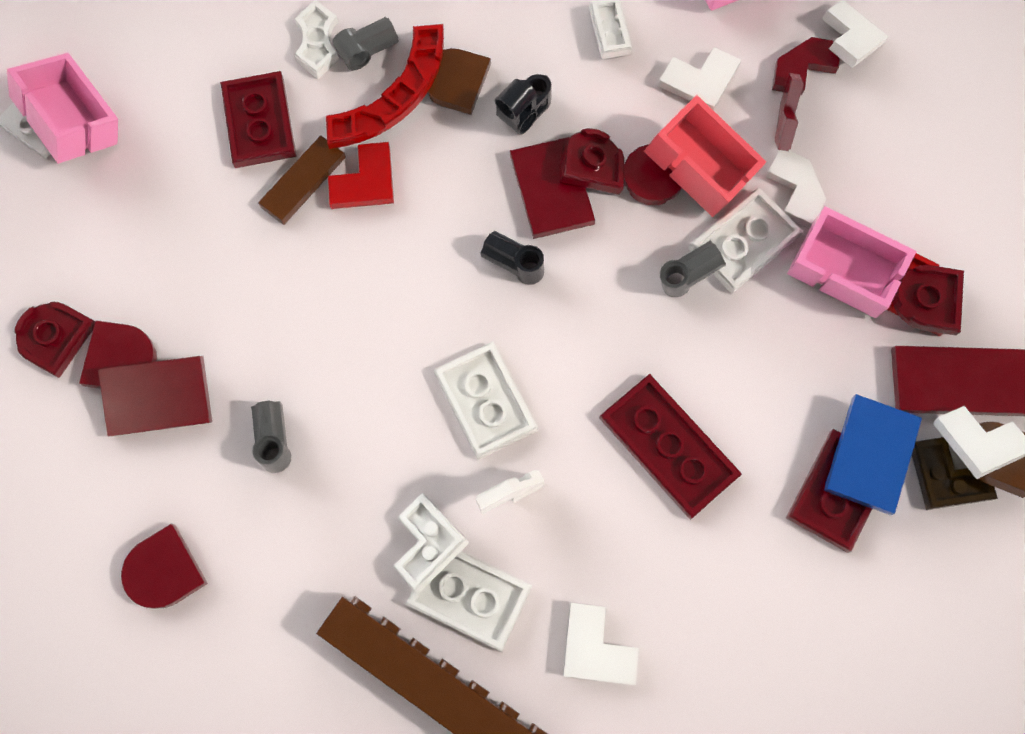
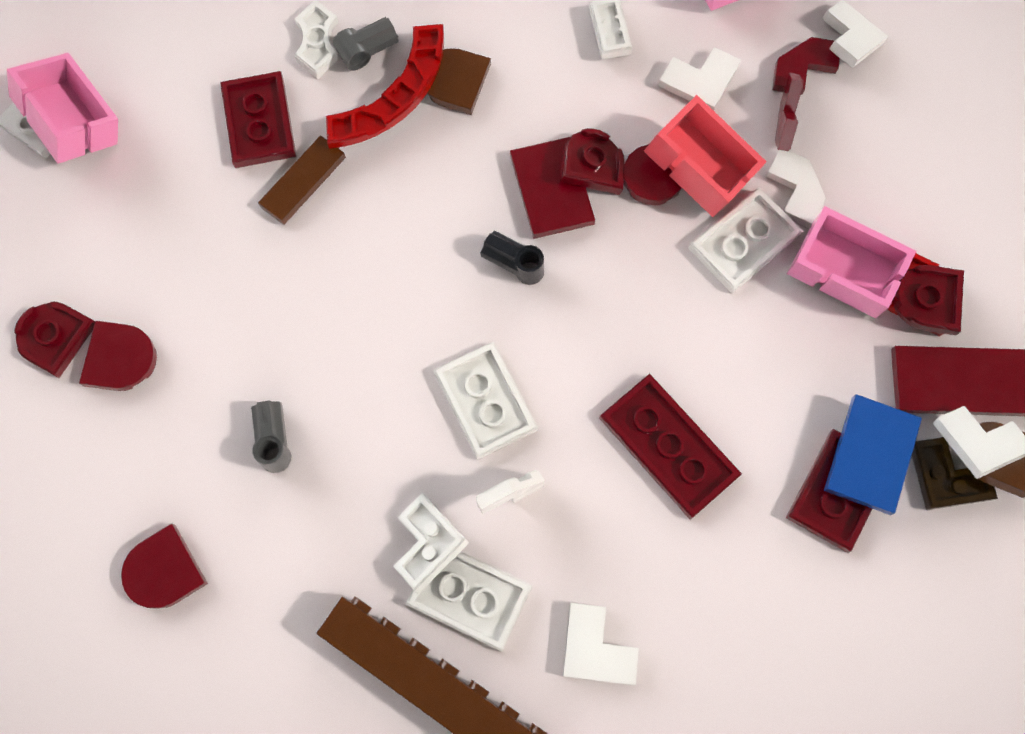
dark red tile [98,356,213,437] -> none
red tile [328,142,394,209] -> none
black piece [494,74,552,135] -> none
dark grey piece [660,240,726,297] -> none

